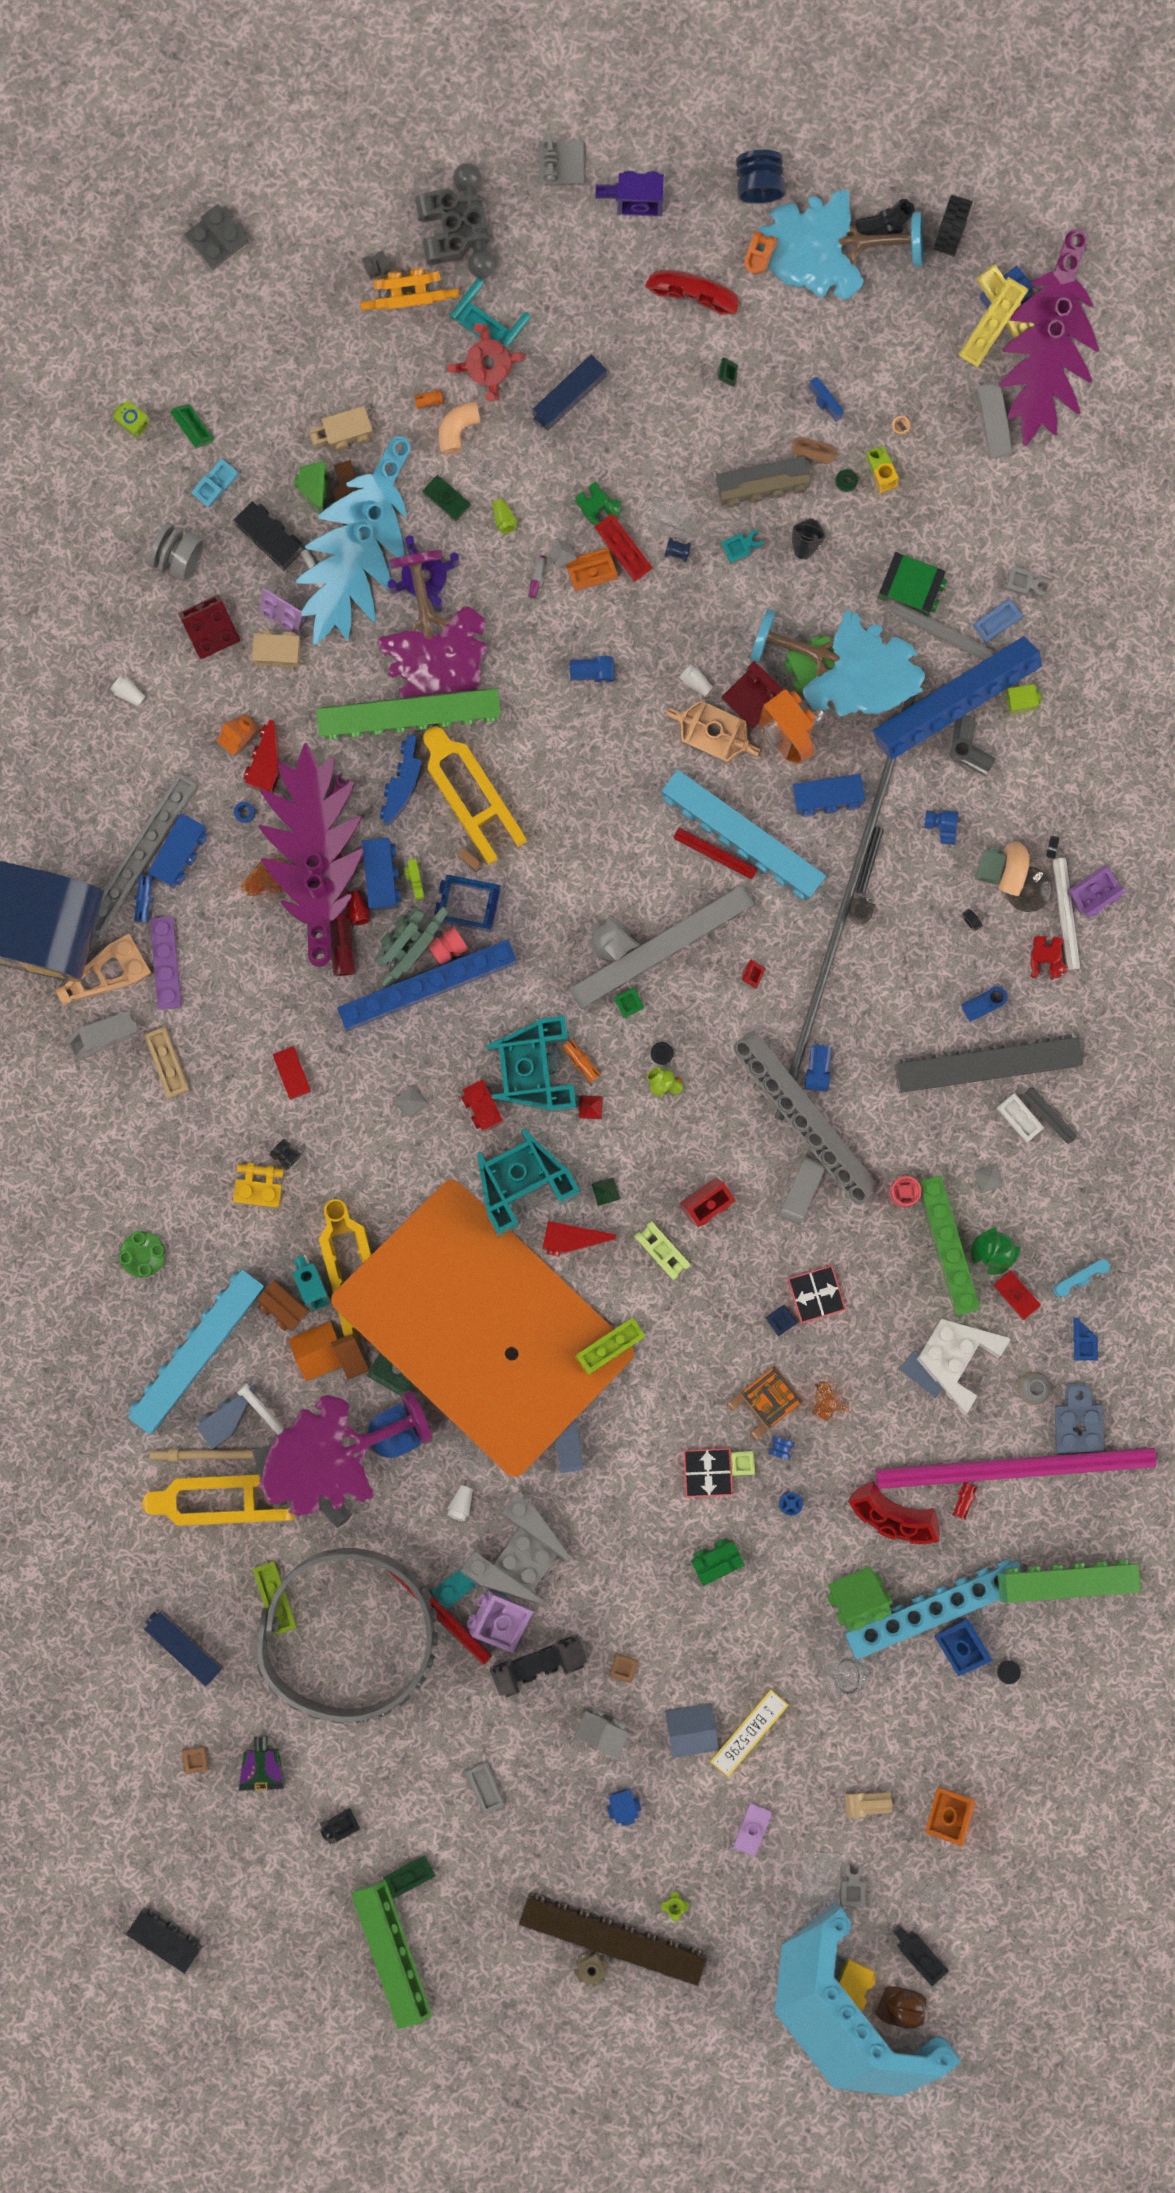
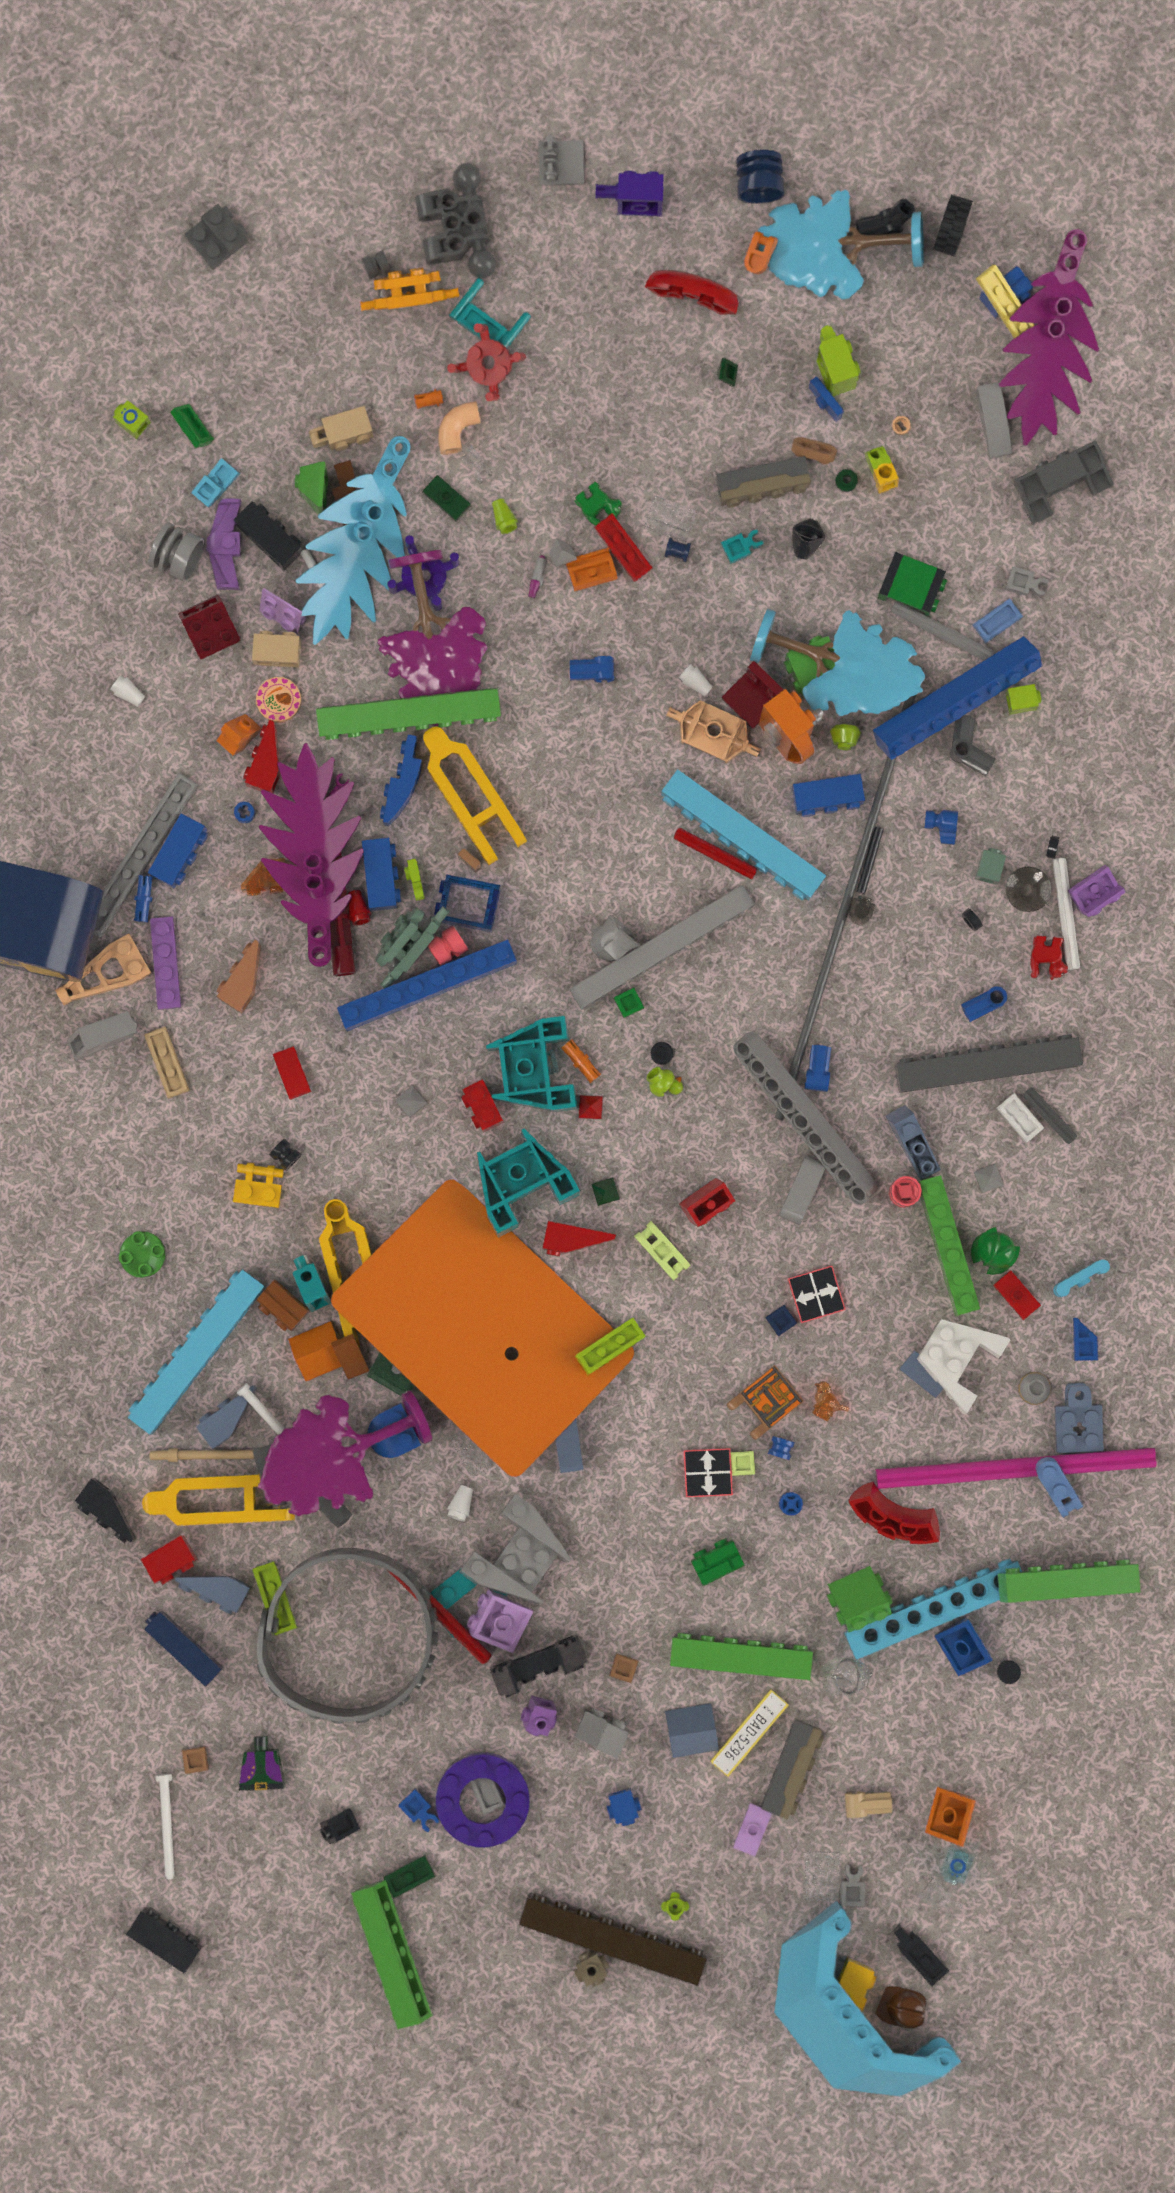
dark blue brick [532,354,607,431] -> none
red slope [741,959,765,989] -> none
red pin [952,1482,978,1520] -> none
light yellow tile [959,277,1028,367] -> none
light nougat cylinder [998,841,1030,896] -> none
none -> black slope [75,1478,136,1543]
none -> red brick [140,1535,198,1585]
none -> white bar [155,1773,175,1879]
none -> sand blue slope [174,1576,252,1614]
none -> medium lavender plate [206,499,242,590]
none -> nougat slope [216,940,261,1014]
none -> light nougat tile [256,677,301,723]
none -> blue plate [398,1788,439,1832]
none -> dark purple plate [436,1752,530,1848]
none -> medium lavender brick [521,1696,557,1736]
none -> bright green brick [670,1633,813,1680]
none -> piece [760,1718,824,1820]
none -> lime hinge [816,325,861,397]
none -> lime cone [830,724,861,751]
none -> sand blue slope [886,1105,941,1181]
none -> clear light blue brick [940,1846,974,1885]
none -> dark grey bracket [1013,440,1114,525]
none -> medium blue plate [1036,1457,1084,1518]

